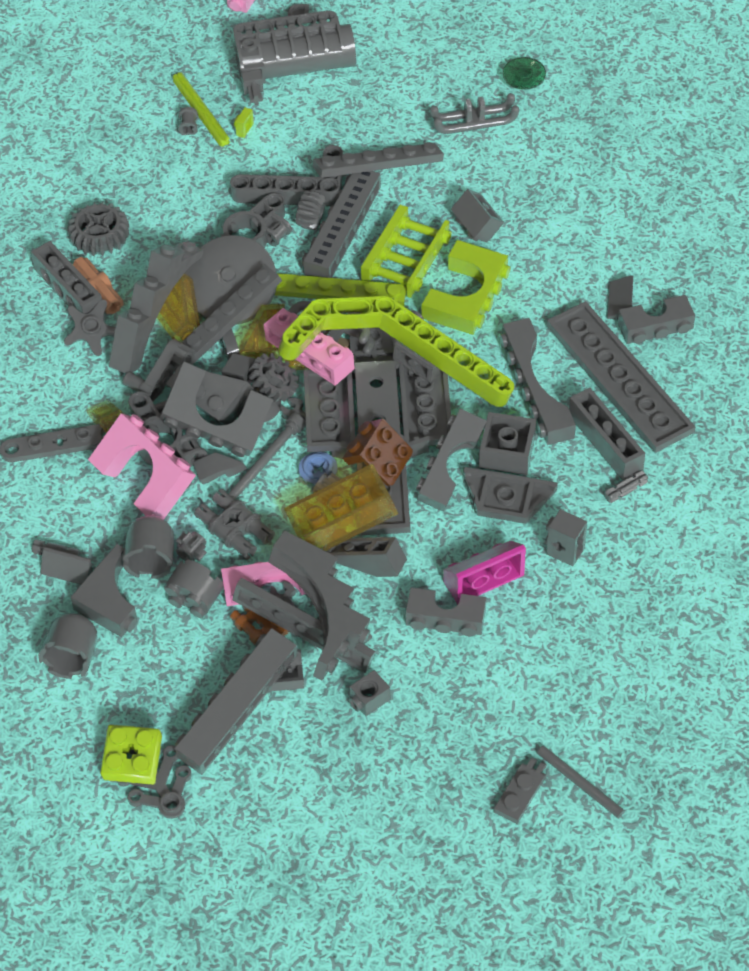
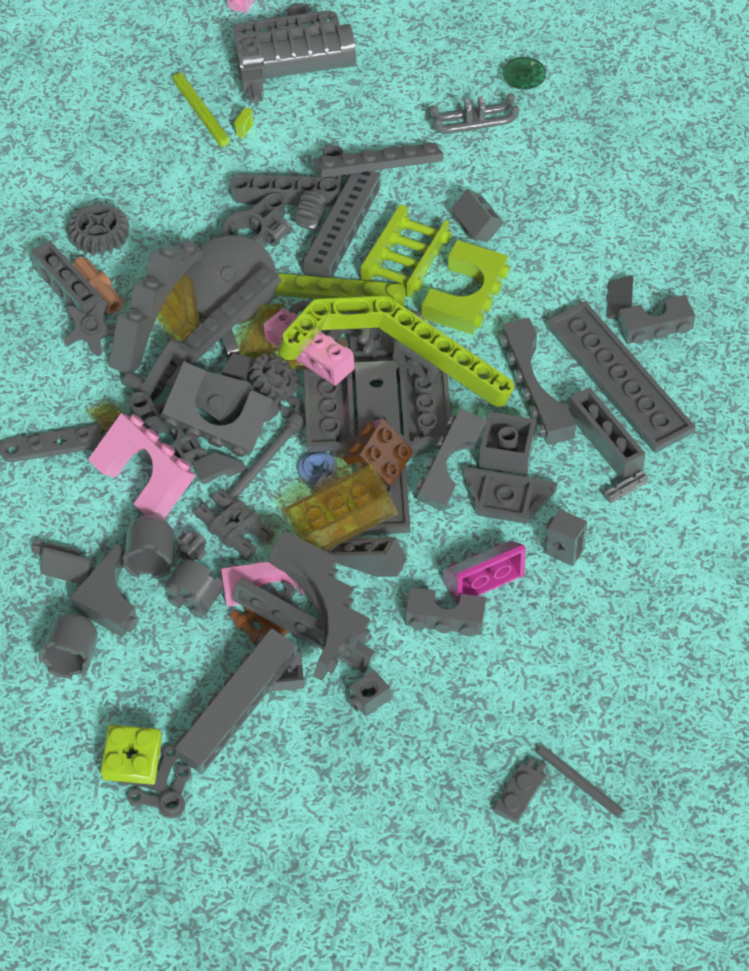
dark grey bush [178,107,198,135] -> none

